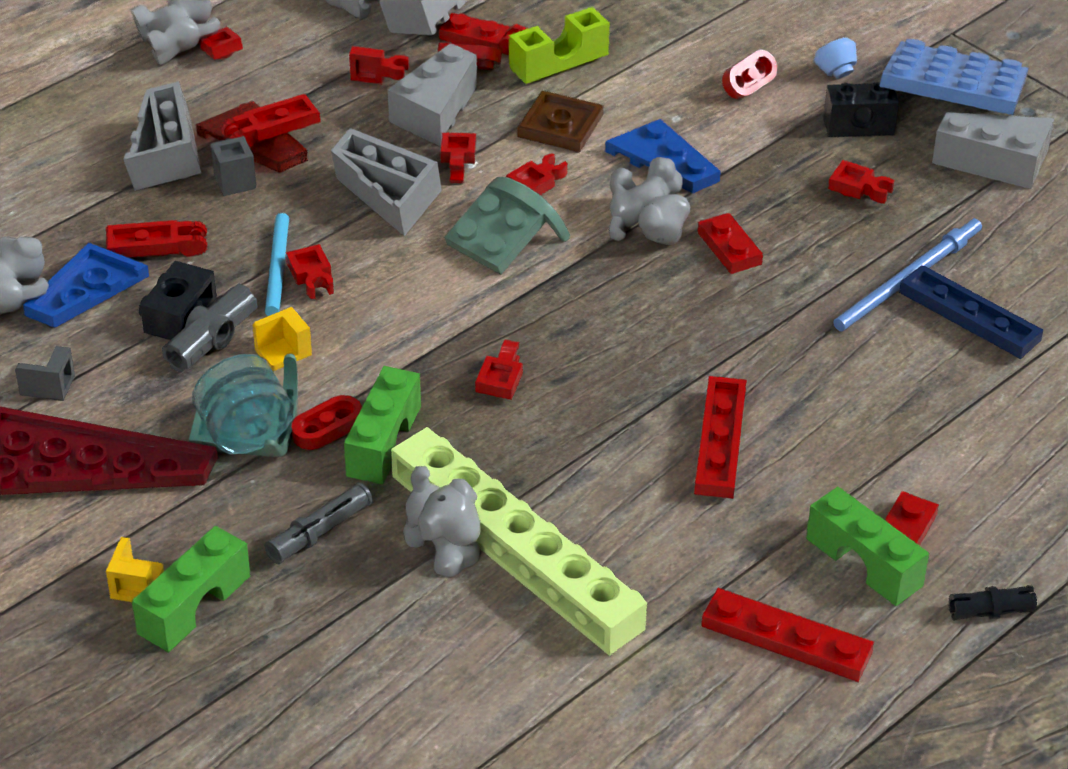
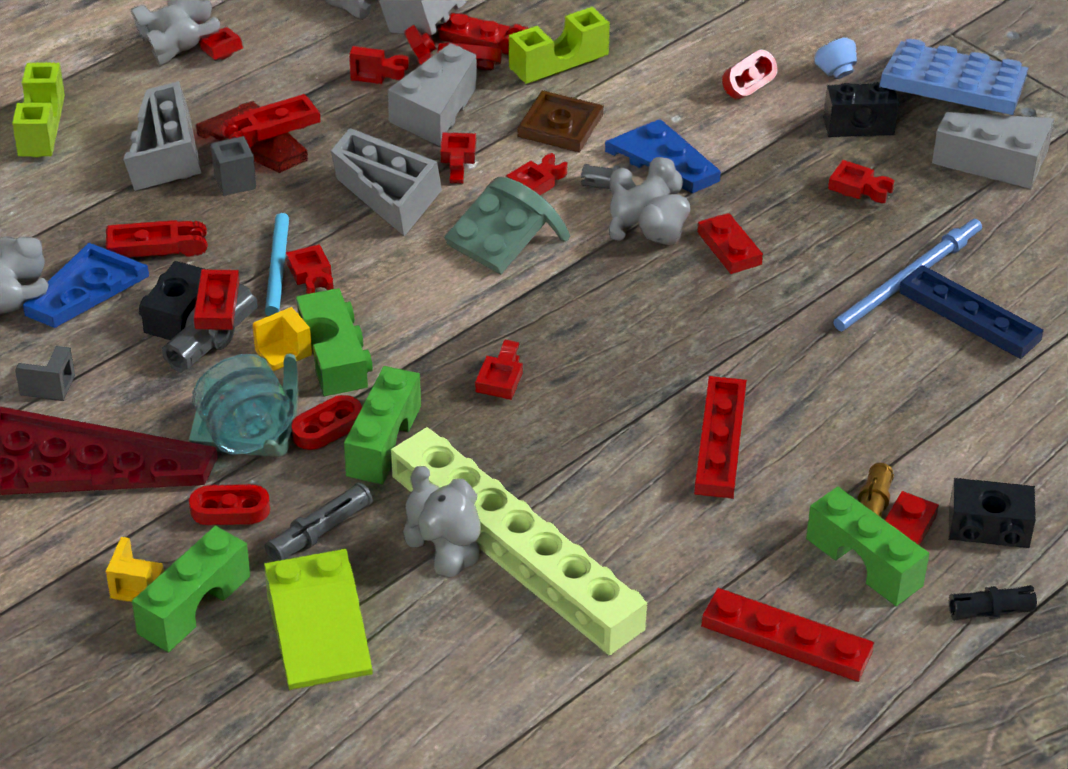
none -> lime arch [12,63,65,157]
none -> red plate [189,484,270,525]
none -> red plate [194,269,240,330]
none -> lime slope [264,549,373,690]
none -> bright green arch [296,288,373,397]
none -> red plate [403,25,437,65]
none -> dark grey pin [581,164,620,191]
none -> pearl gold pin [858,463,894,517]
none -> black brick [948,478,1036,548]

